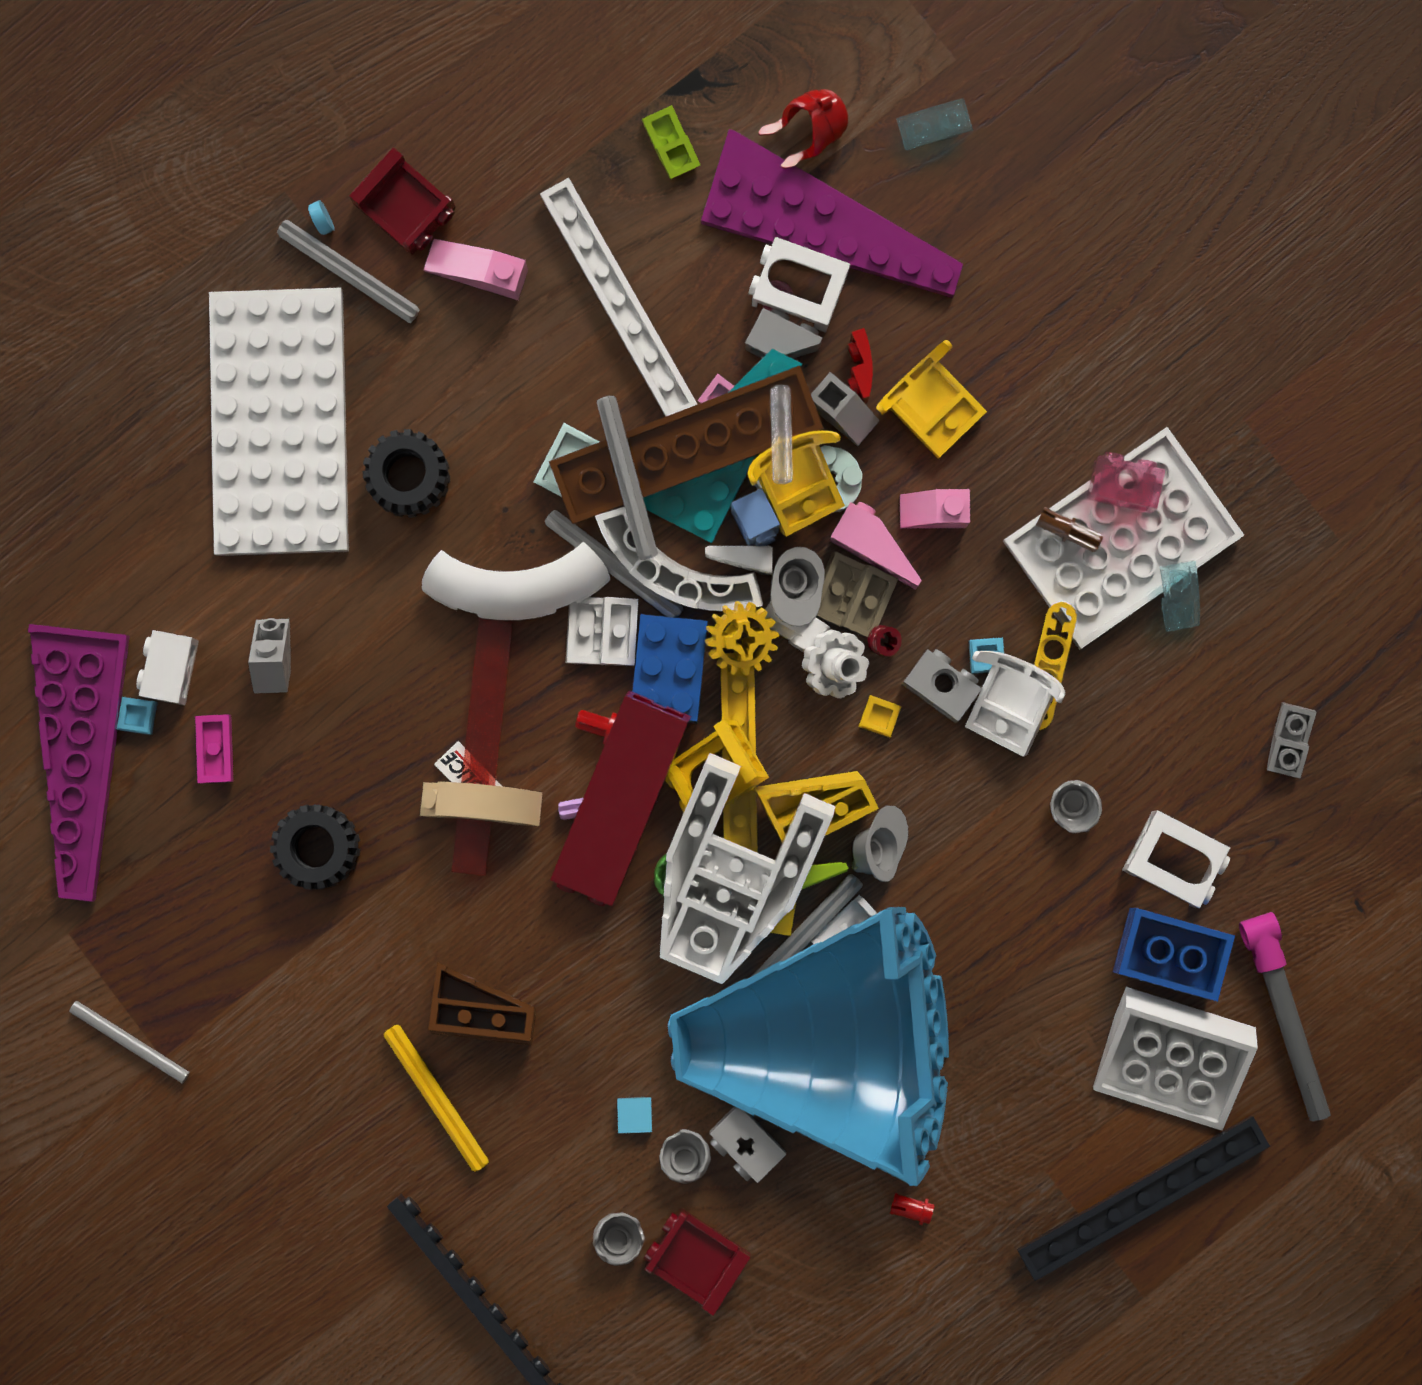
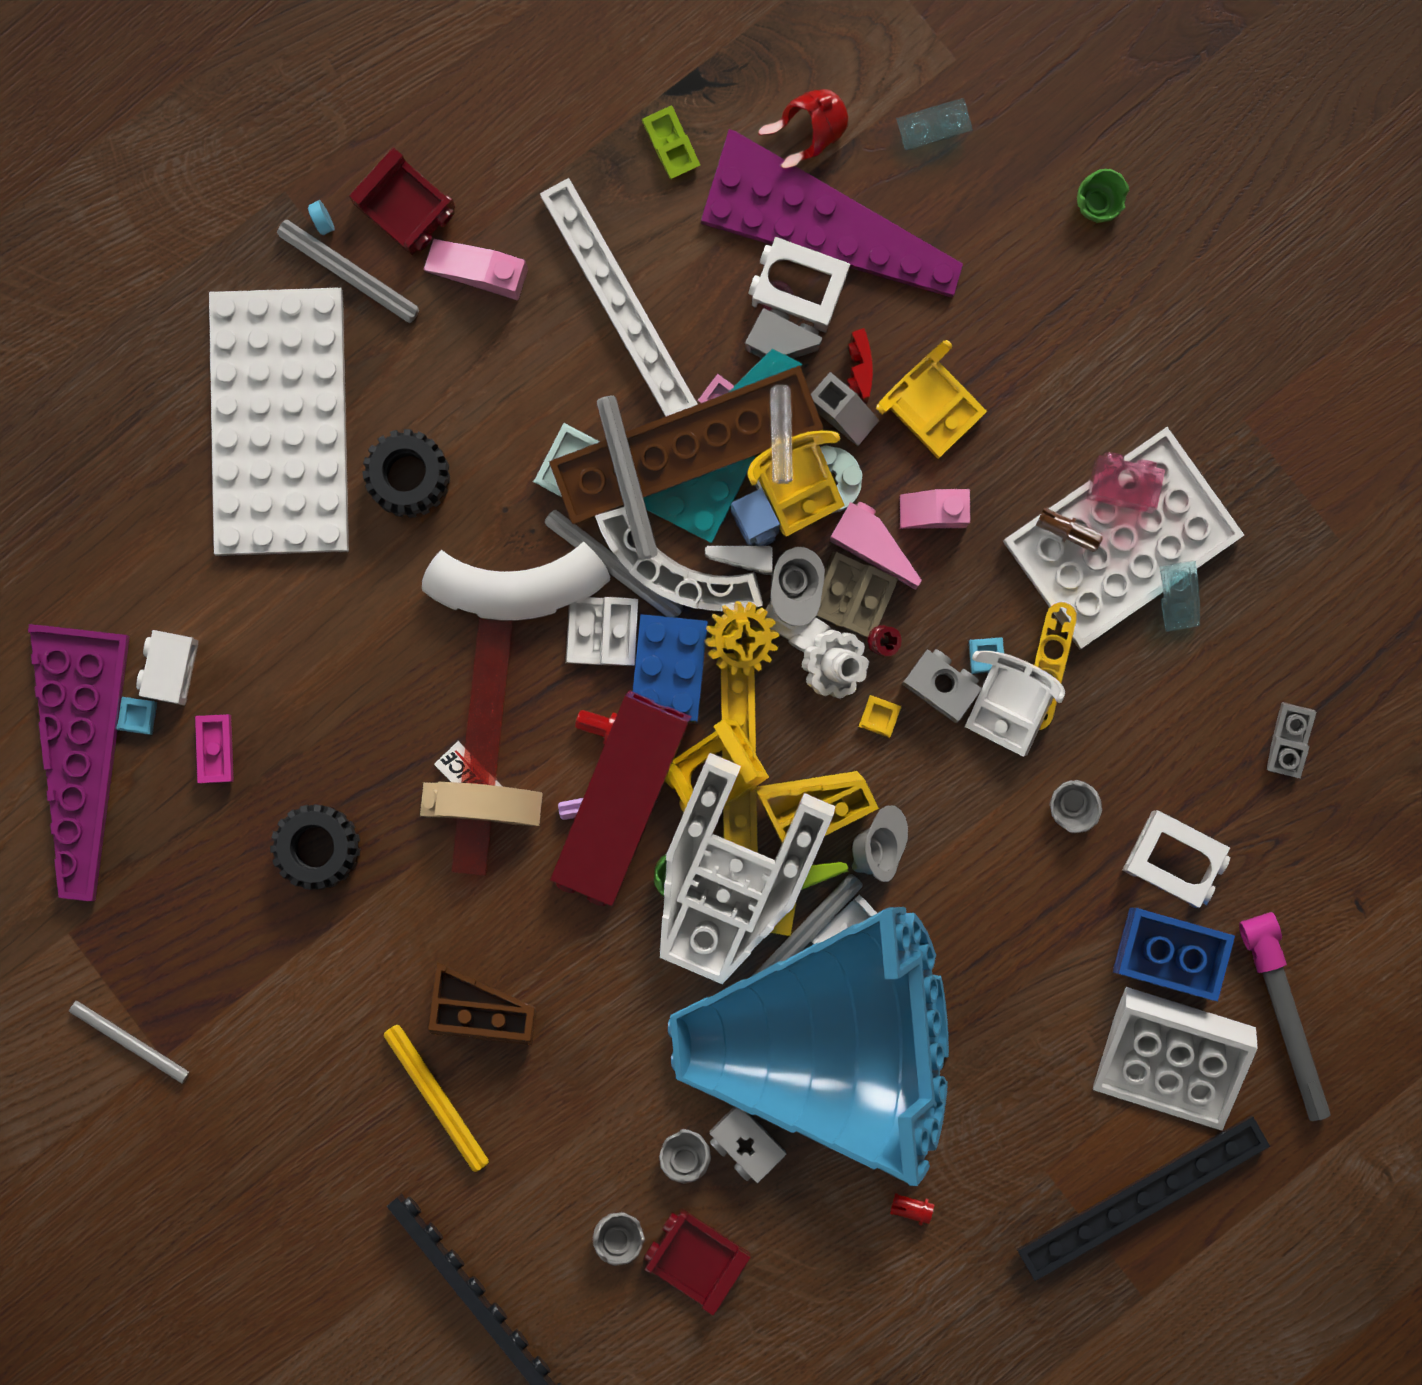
light grey slope [248,618,291,693] -> none
medium azure tile [617,1097,652,1133] -> none
none -> bright green hair [1077,169,1129,223]

